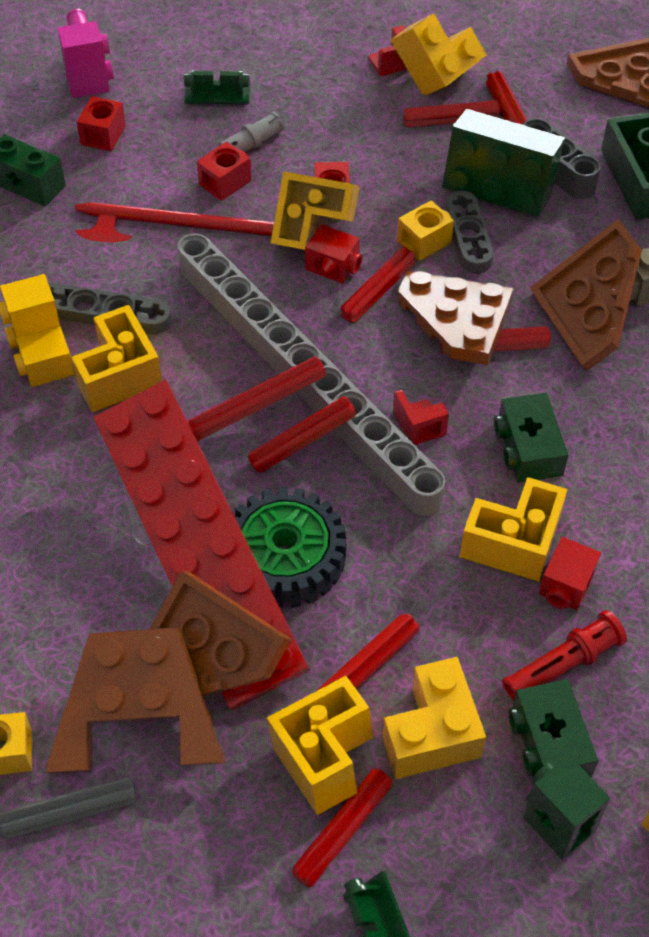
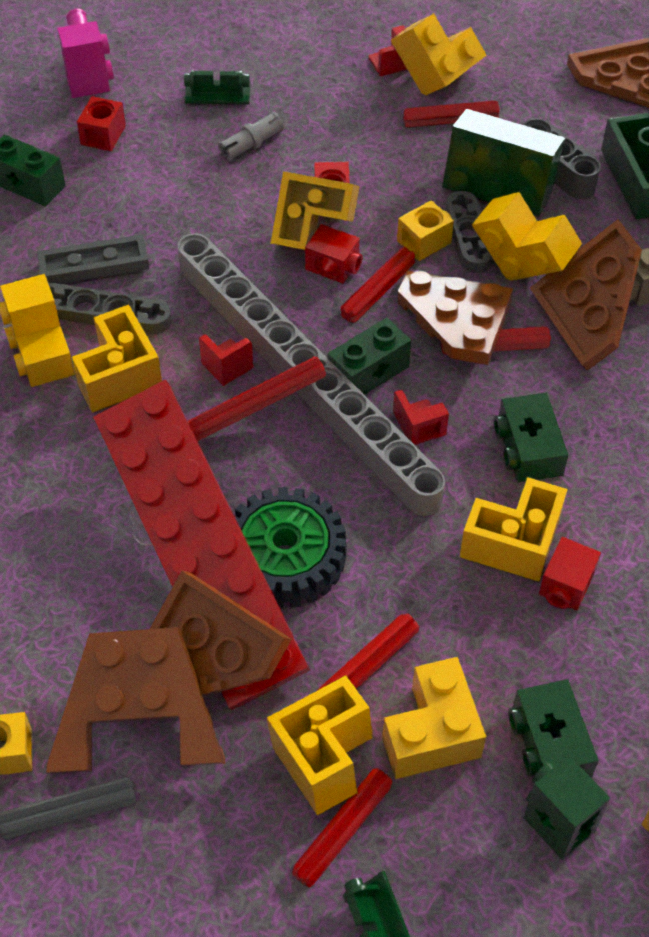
red piece [74,202,274,243] -> none
red brick [197,141,251,201] -> none
red axle [248,397,356,473] -> none
red axle [486,71,527,125] -> none
red pin [502,610,627,701] -> none
none -> dark grey plate [37,234,150,284]
none -> red panel [199,334,254,386]
none -> dark green brick [328,318,411,395]
none -> yellow brick [472,192,582,281]

